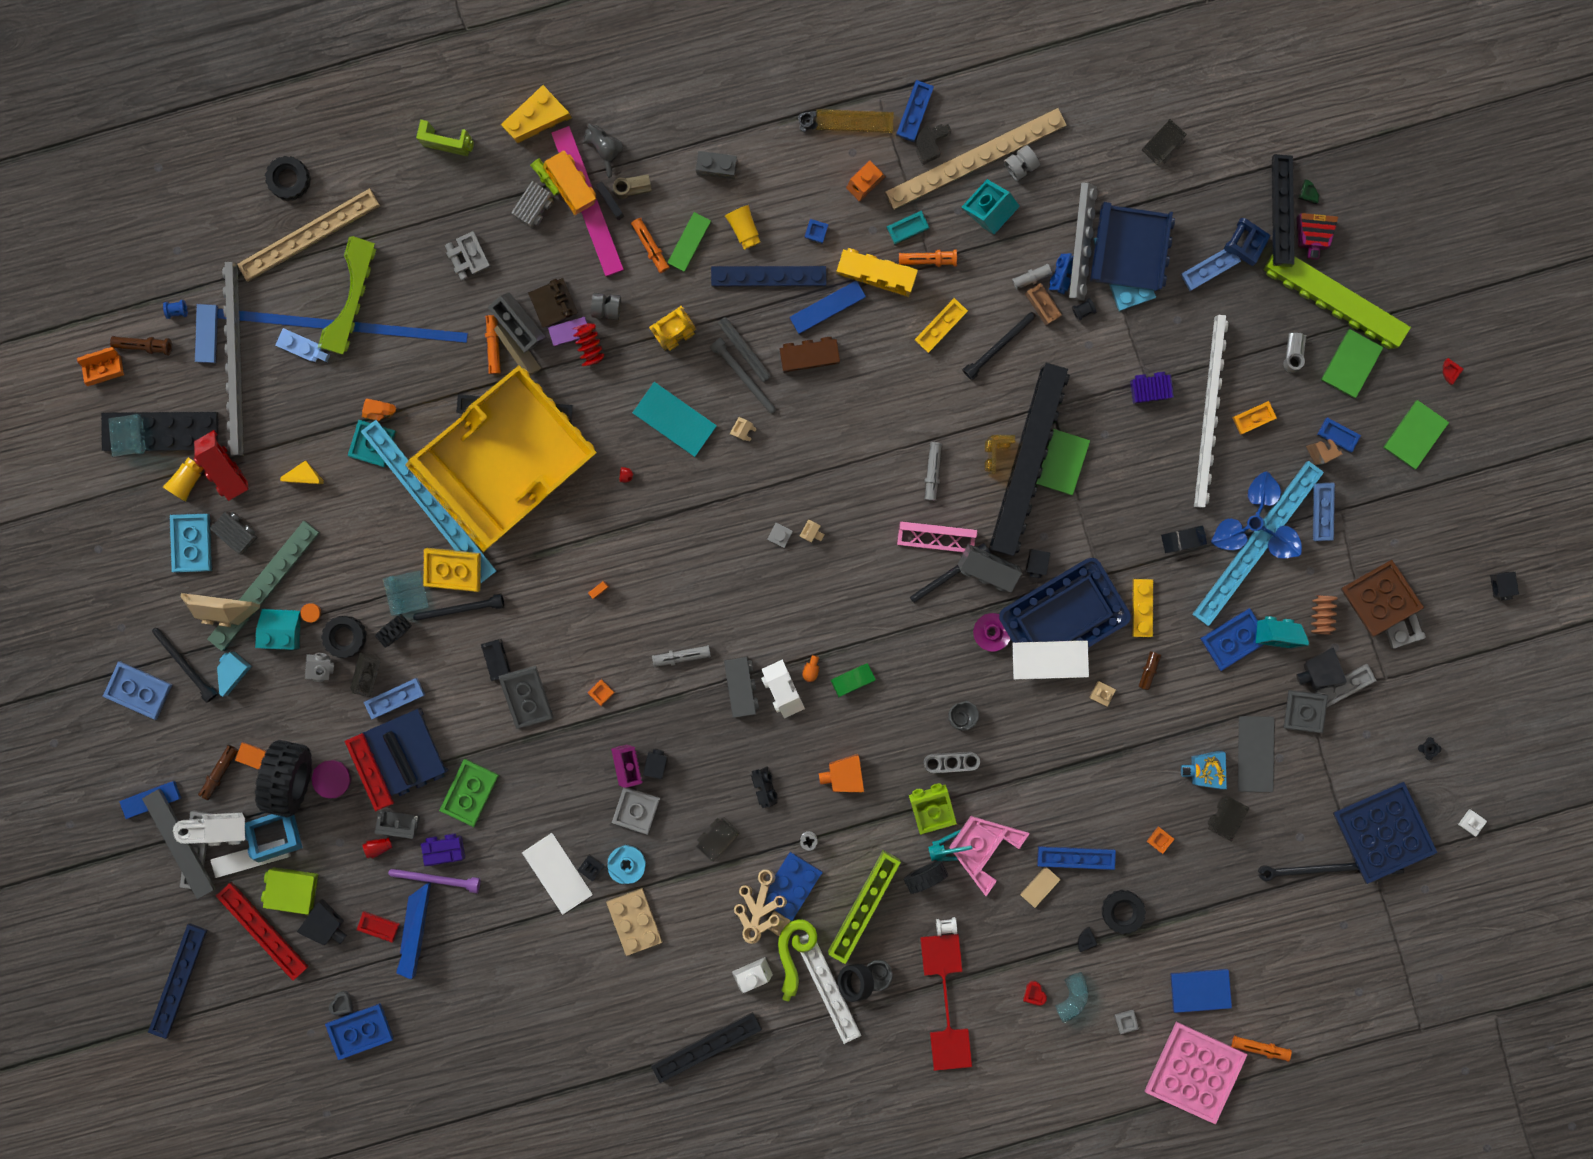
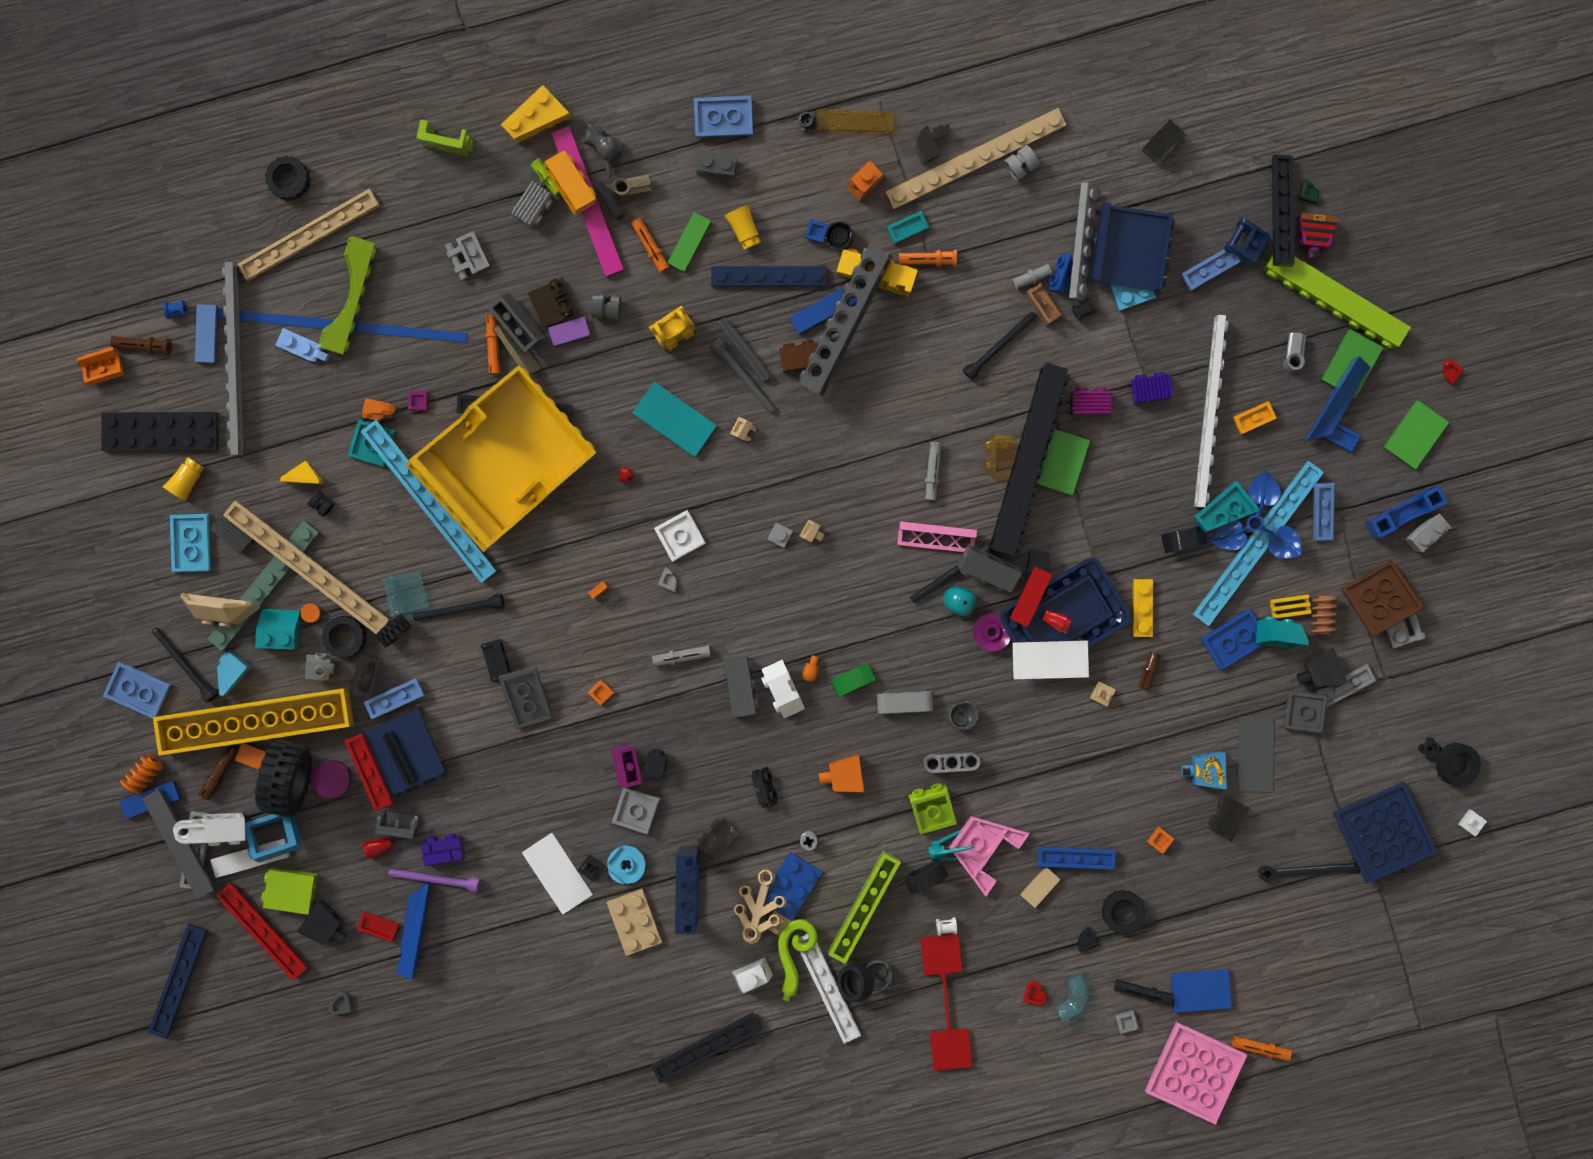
clear light blue hinge [108,414,146,457] -> none
red wedge [194,430,248,501] -> none
blue plate [325,1003,394,1060] -> none
yellow tile [423,548,481,592] -> none
bright green tile [439,759,499,827] -> none
red piece [572,323,604,366] -> none
blue plate [896,80,934,142] -> none
yellow plate [914,298,968,353] -> none
teal slope [961,179,1020,234] -> none
medium nougat hinge [1306,439,1342,465] -> none
black brick [1490,572,1519,601] -> none
none -> orange piece [120,752,163,794]
none -> yellow brick [153,687,354,756]
none -> tan plate [223,500,390,634]
none -> black wheel [307,491,335,517]
none -> magenta tile [408,391,429,411]
none -> white tile [654,510,706,562]
none -> light grey tile [658,567,677,592]
none -> dark blue window [675,846,699,935]
none -> medium blue plate [694,96,753,138]
none -> dark grey brick [799,244,893,396]
none -> black hair [825,221,854,251]
none -> light grey beam [877,691,933,714]
none -> teal helmet [943,587,977,616]
none -> red tile [1010,566,1052,627]
none -> red cone [1042,610,1072,633]
none -> magenta brick [1071,388,1112,416]
none -> black pin [1114,979,1173,1006]
none -> teal wing [1192,481,1259,532]
none -> yellow tile [1270,594,1312,618]
none -> blue wedge [1305,356,1371,441]
none -> blue arch [1365,485,1449,539]
none -> light grey brick [1404,513,1451,552]
none -> black tyre [1435,742,1481,787]

